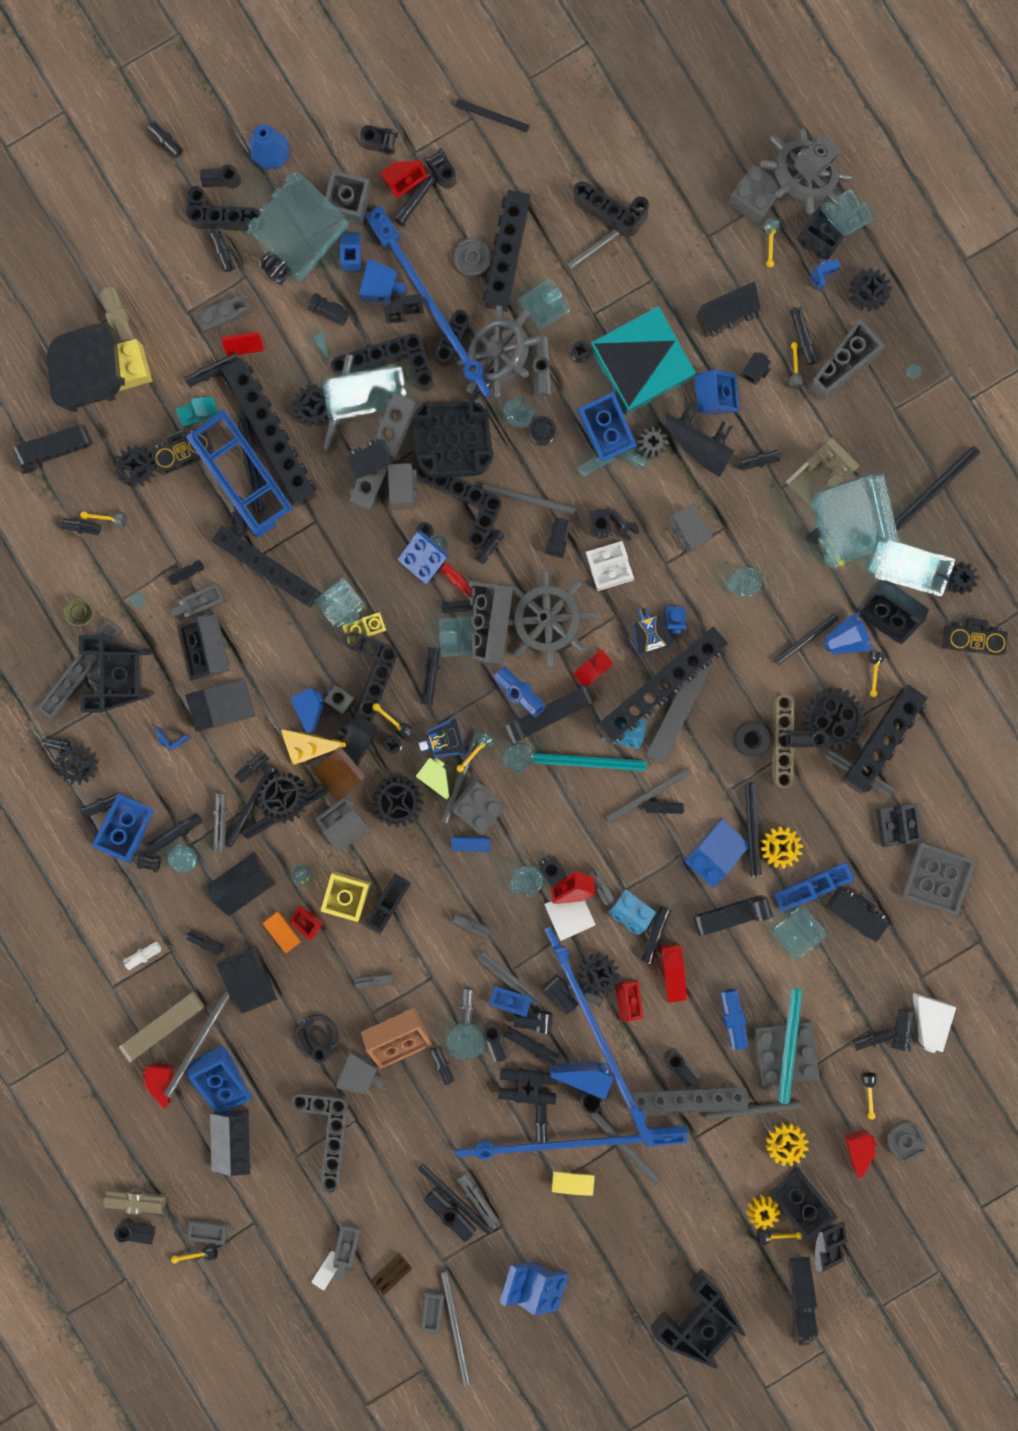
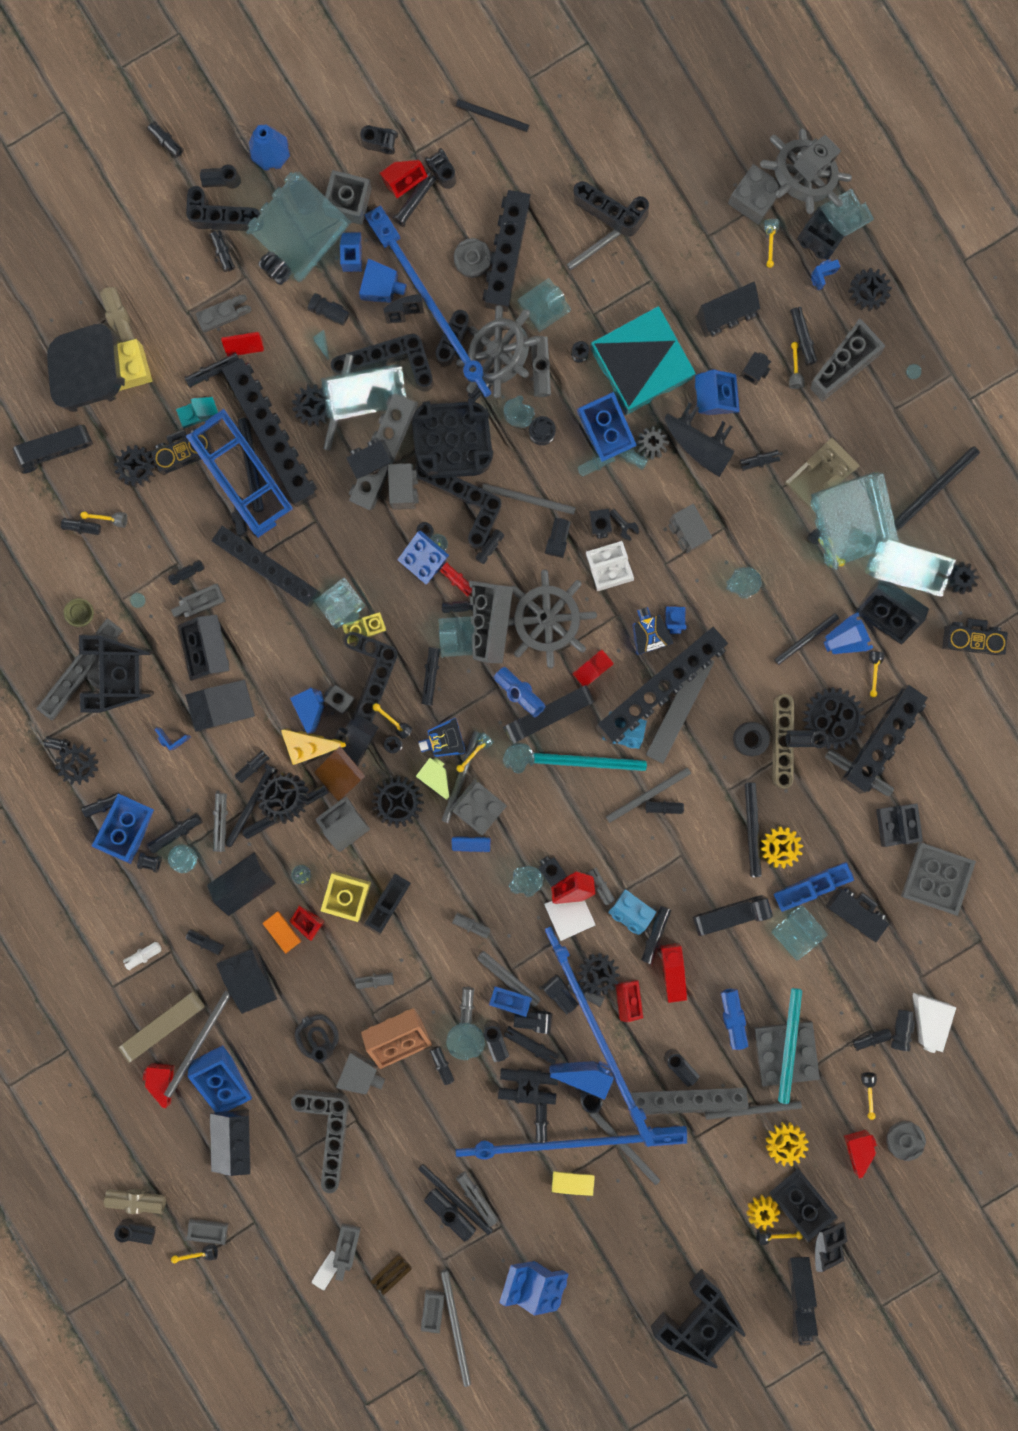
blue slope [683,818,749,888] -> none

